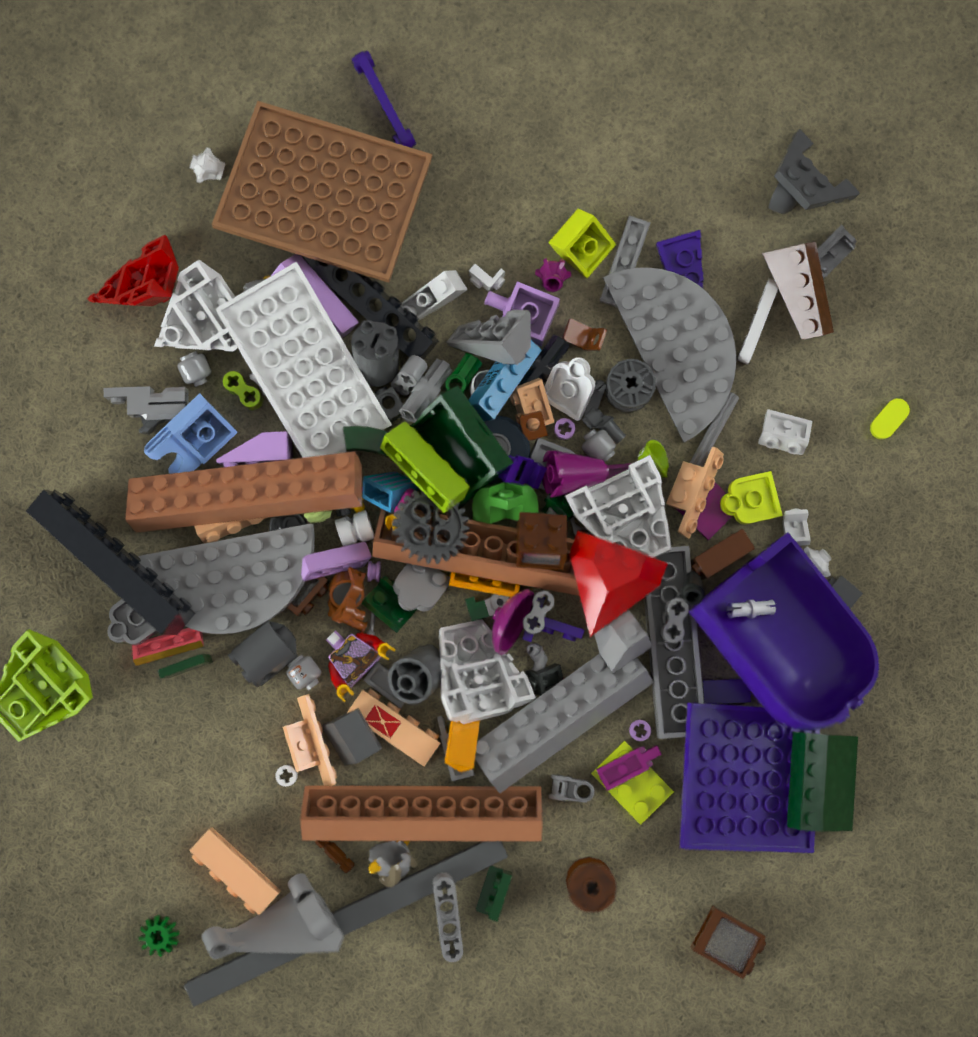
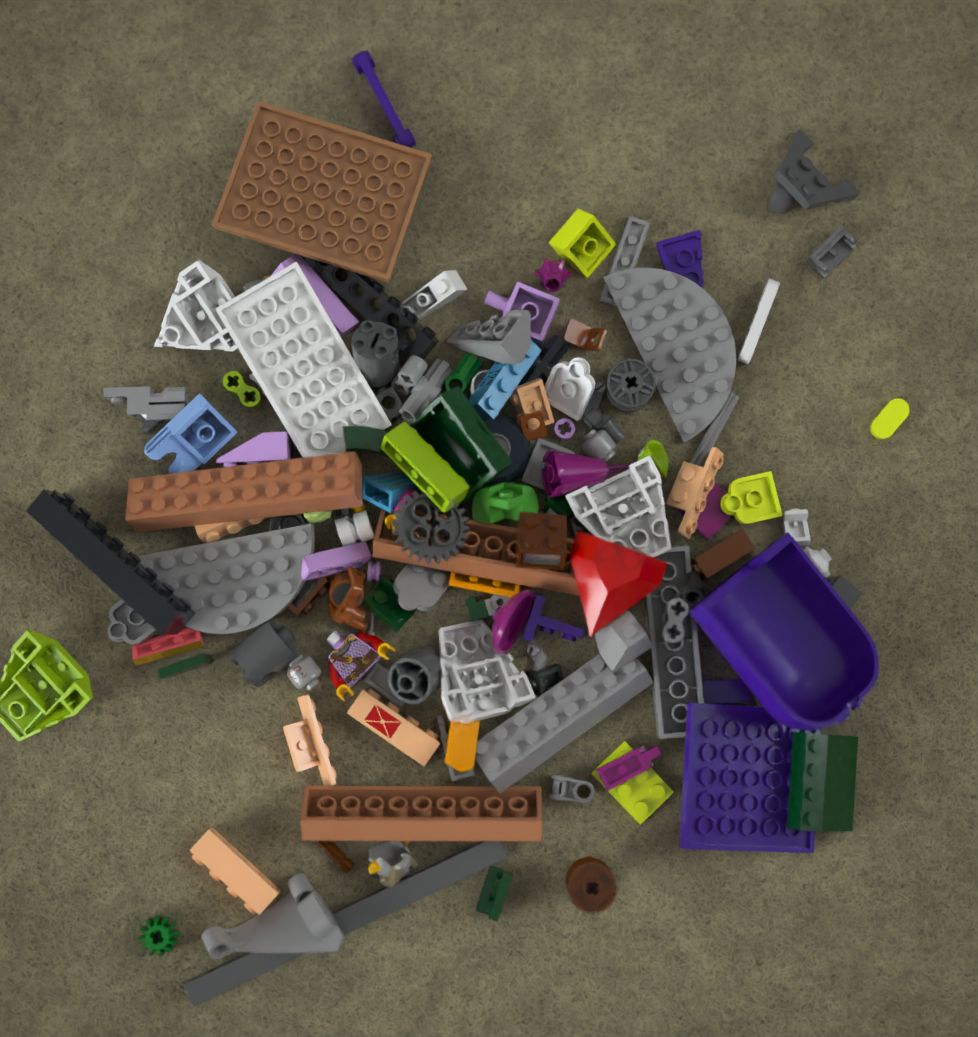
red wedge [87,235,179,306] -> none
light grey head [177,351,212,387] -> none
white rock [190,148,225,183] -> none
white bush [276,765,298,786] -> none
dark grey slope [322,708,382,766] -> none
light grey beam [432,872,463,962] -> none
white bracket [469,264,505,292] -> none
dark purple piece [498,455,547,489] -> none
light grey axle [523,591,554,634] -> none
lavender bush [629,720,651,741] -> none
window [690,905,766,979] -> none
white pin [726,600,776,618] -> none
white bracket [758,409,812,455] -> none
wedge [762,241,834,340] -> none

